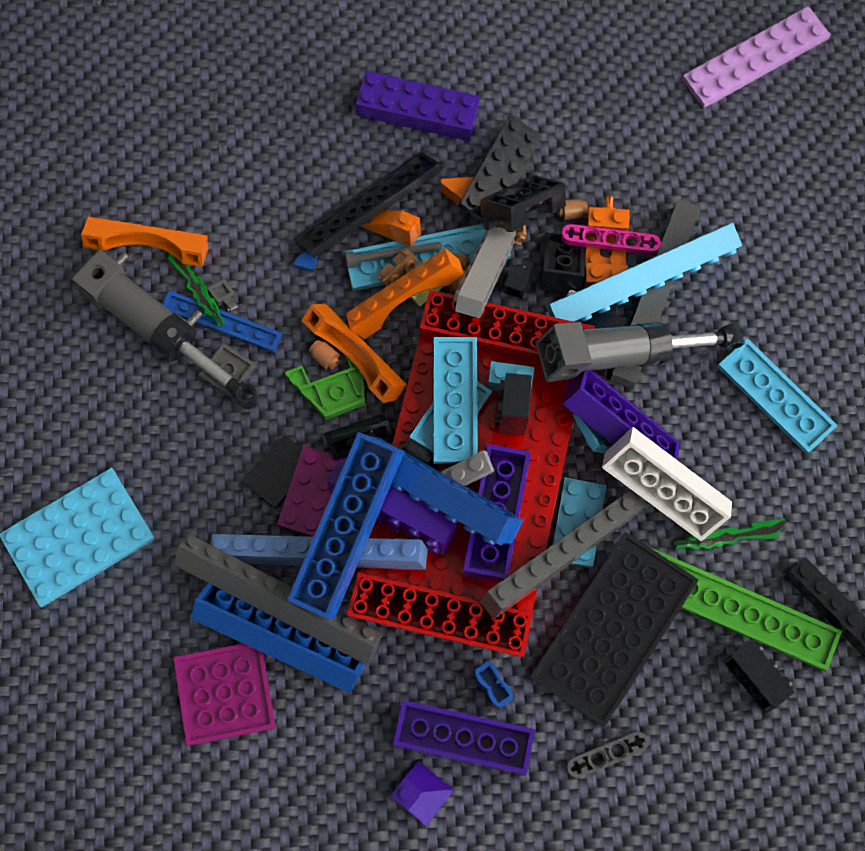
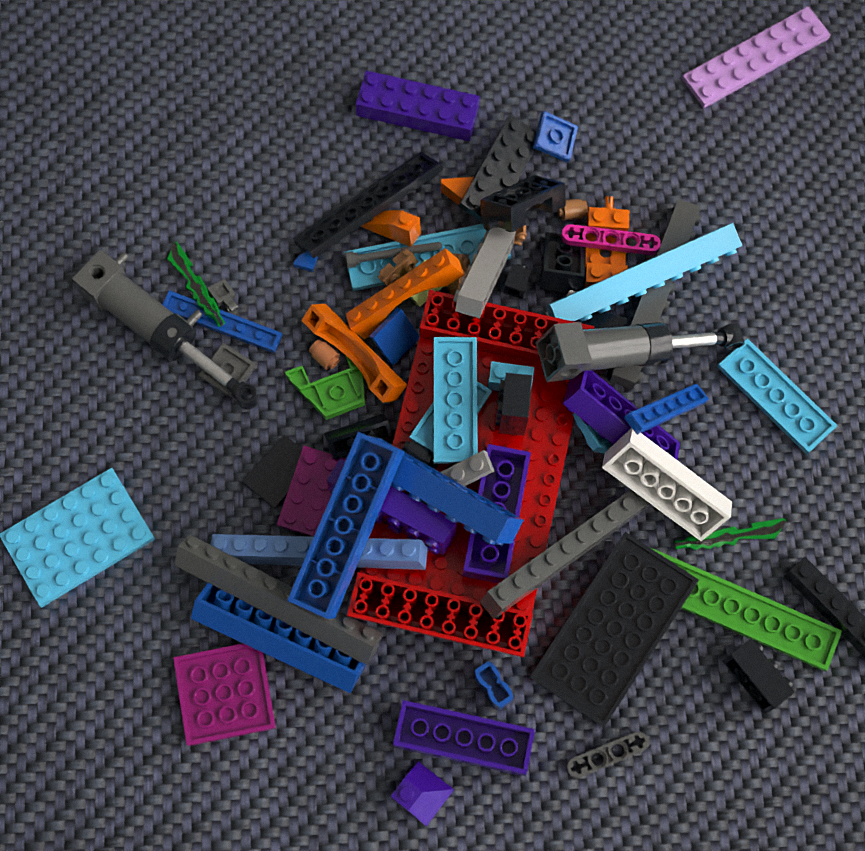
orange arch [81,217,208,267] -> none
medium azure plate [553,477,607,569] -> none
none -> blue tile [369,308,420,366]
none -> tile [533,111,578,163]
none -> blue tile [624,384,709,435]

